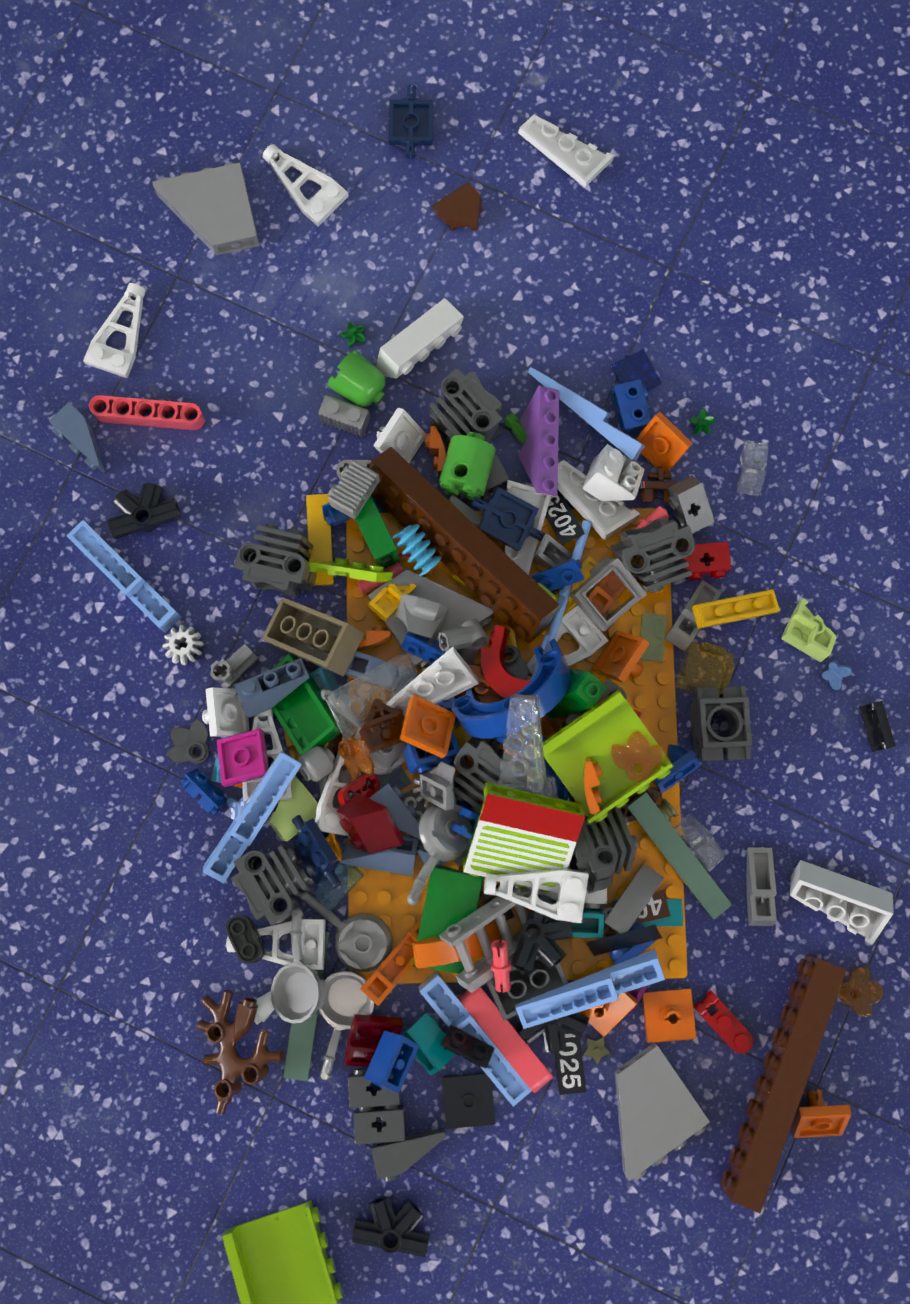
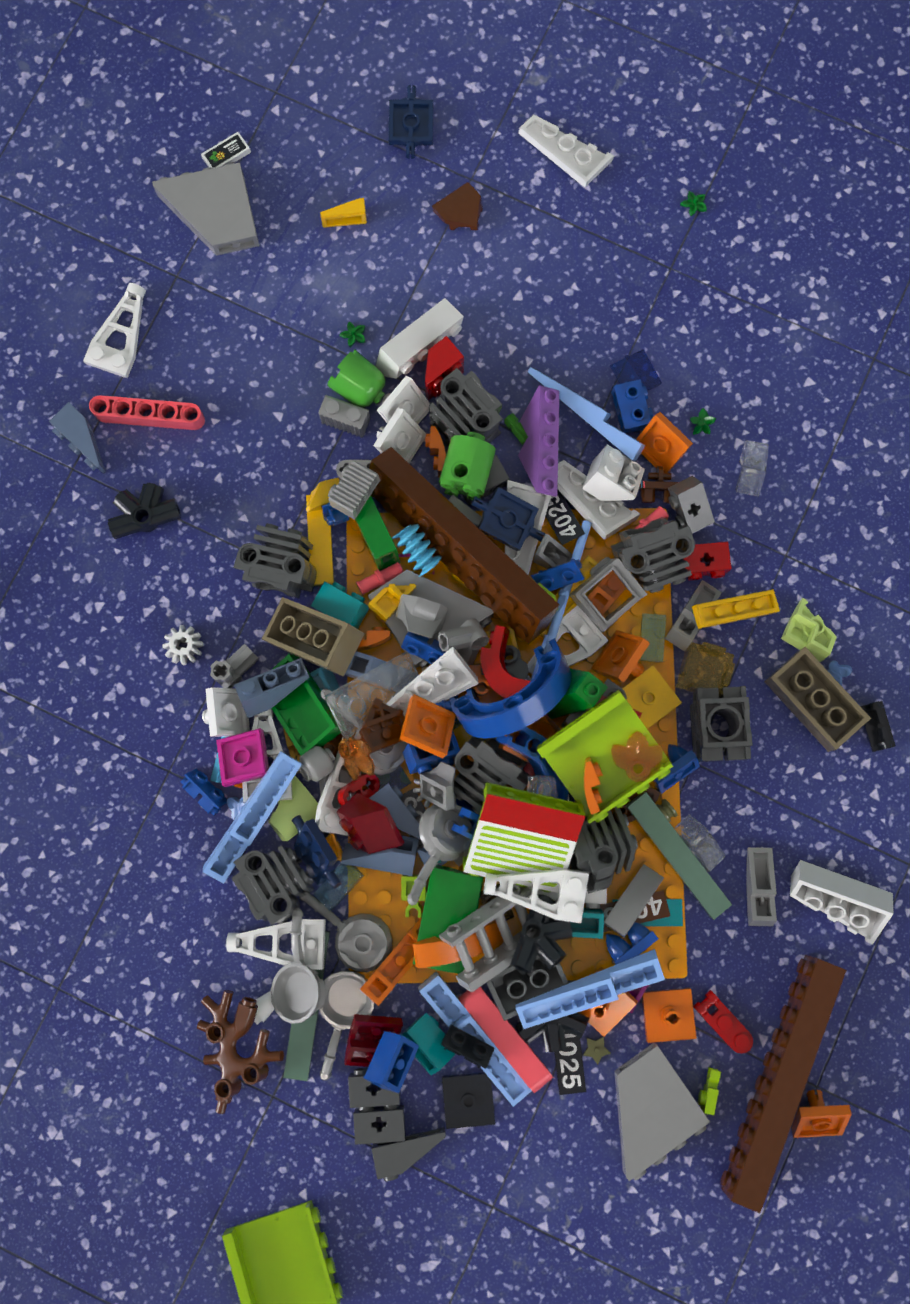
light blue slope [66,520,182,633] -> none
dark grey plate [166,719,209,764] -> none
pearl dark grey brick [226,915,266,963] -> none
white plate [263,144,349,227] -> none
lime wing [309,558,393,582] -> none
black piece [351,1196,430,1257] -> none
coral pin [491,940,511,992] -> none
clear wing [497,694,547,792] -> none
black sticker [586,924,662,956] -> none
clear orange plate [838,967,884,1017] -> none
none -> tile [201,132,251,168]
none -> yellow slope [306,478,340,512]
none -> teal brick [311,581,369,629]
none -> yellow slope [320,198,367,228]
none -> white tile [377,376,430,424]
none -> lime plate [401,875,427,918]
none -> red slope [425,336,464,400]
none -> yellow plate [622,666,682,729]
none -> green plant [680,191,707,216]
none -> lime plate [698,1067,721,1115]
none -> dark tan brick [764,647,871,752]

